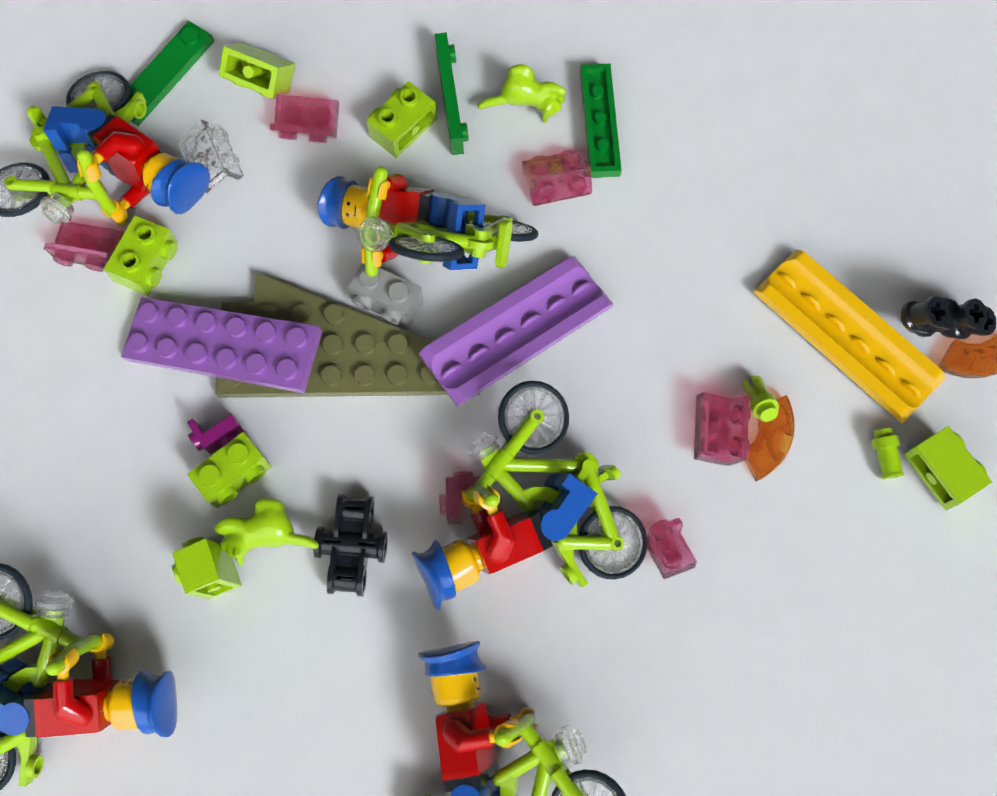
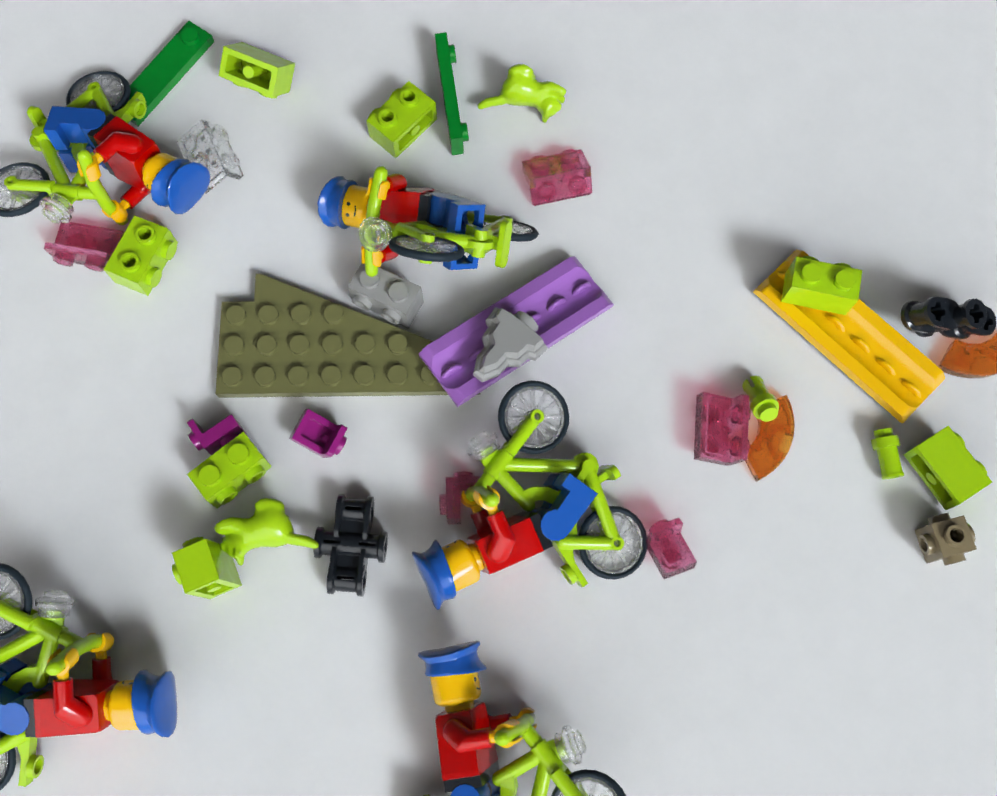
medium lavender plate [121,297,323,394] -> none
clear pink bracket [270,94,339,143] -> none
green plate [580,63,622,178] -> none
none -> magenta bracket [289,409,347,458]
none -> light grey rock [473,307,548,382]
none -> lime brick [781,256,862,315]
none -> dark tan brick [915,513,977,566]

